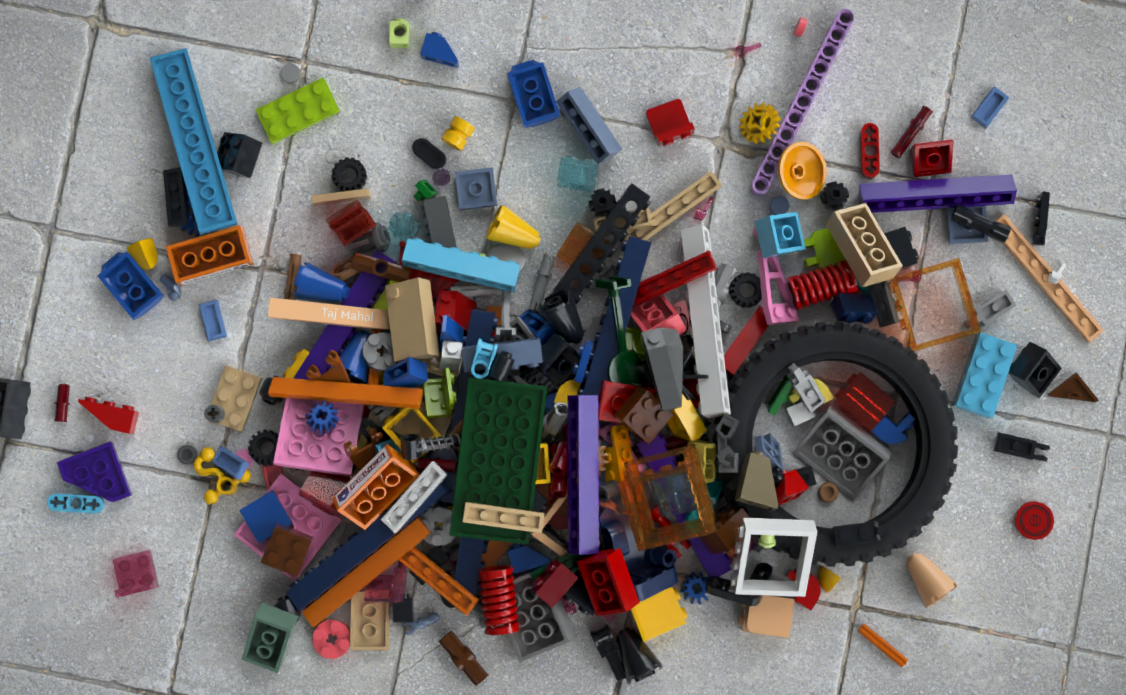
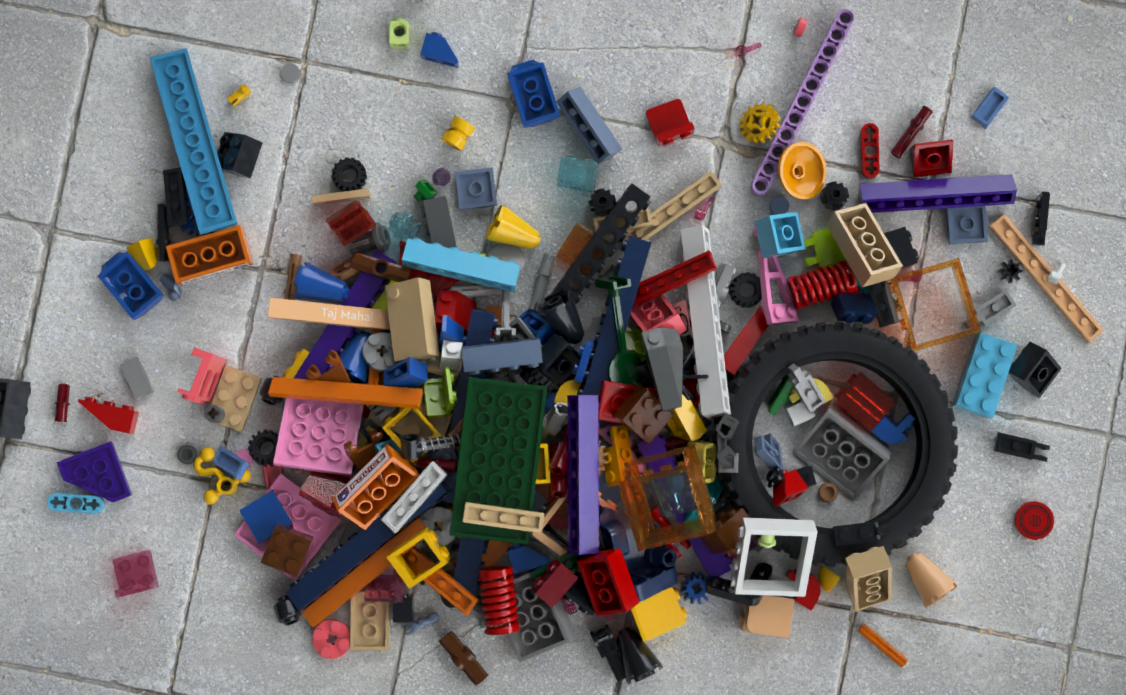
medium blue tile [199,300,227,342] -> none
sand green brick [241,603,299,673] -> none
lime plate [255,77,340,144] -> none
blue gear [305,401,339,435] -> none
black tile [412,138,446,170] -> none
medium azure piece [471,338,498,378] -> none
black brick [489,350,515,381] -> none
dark grey bush [599,480,621,503] -> none
dark tan slope [735,451,778,511] -> none
black axle [950,205,1011,243] -> none
reddish brown tile [1047,372,1099,402] -> none
none -> light grey tile [120,357,154,400]
none -> black pin [155,204,171,262]
none -> coral window [177,347,228,405]
none -> yellow pin [227,84,252,107]
none -> yellow window [386,527,450,589]
none -> tan brick [845,546,892,612]
none -> black gear [997,259,1023,284]

